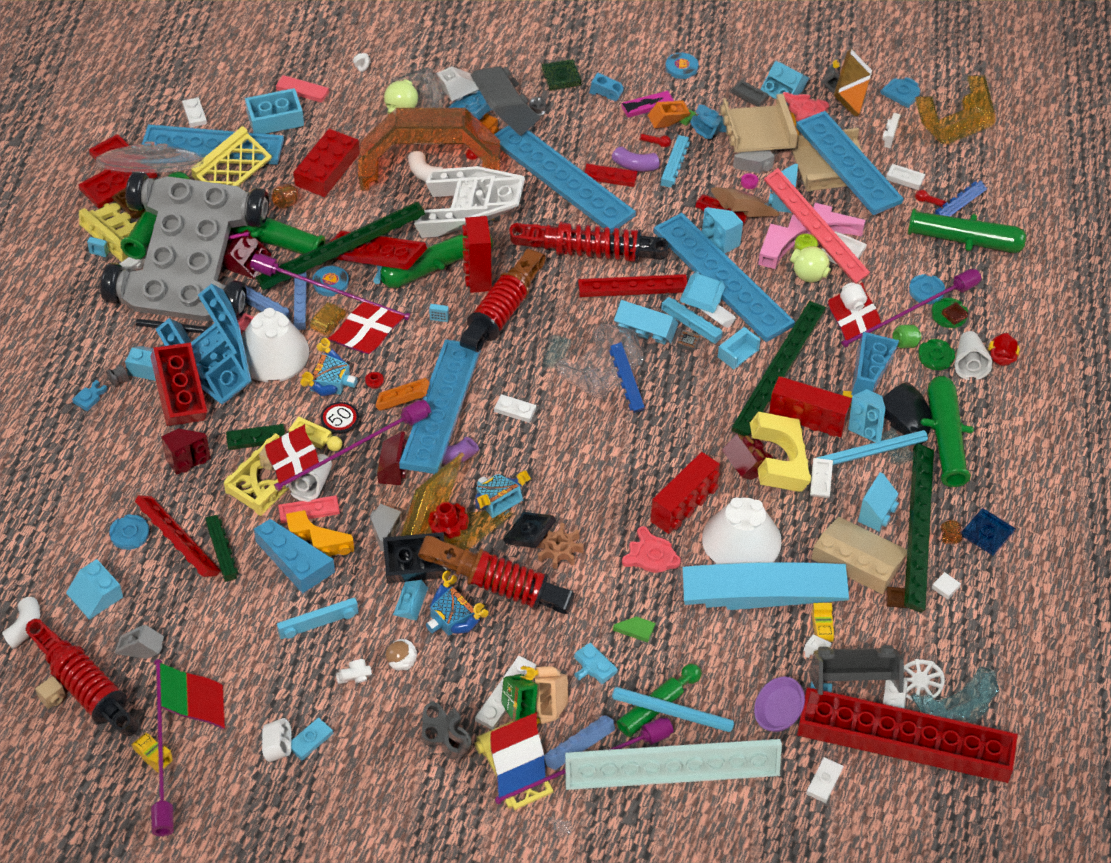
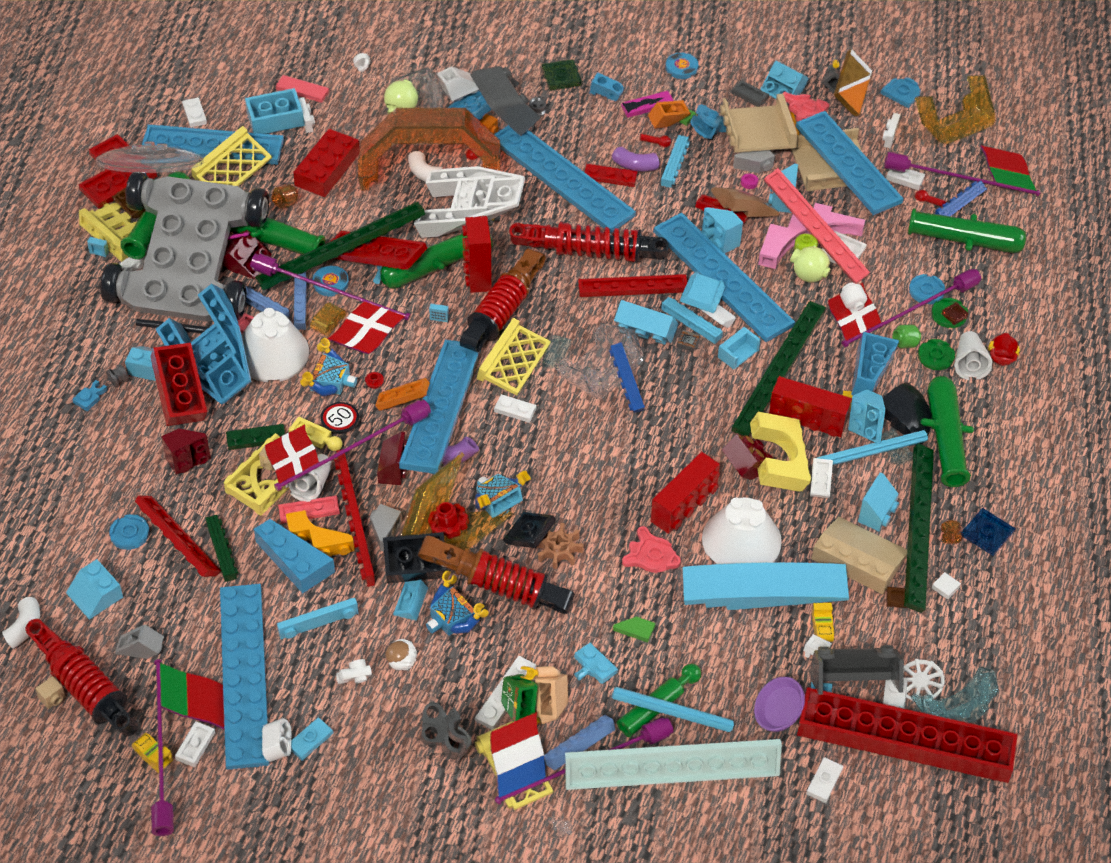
none -> white plate [175,721,215,767]
none -> dark azure plate [220,584,270,770]
none -> white plate [298,97,315,133]
none -> red plate [334,449,375,587]
none -> light yellow fence [477,318,551,395]
none -> flag [884,145,1040,196]

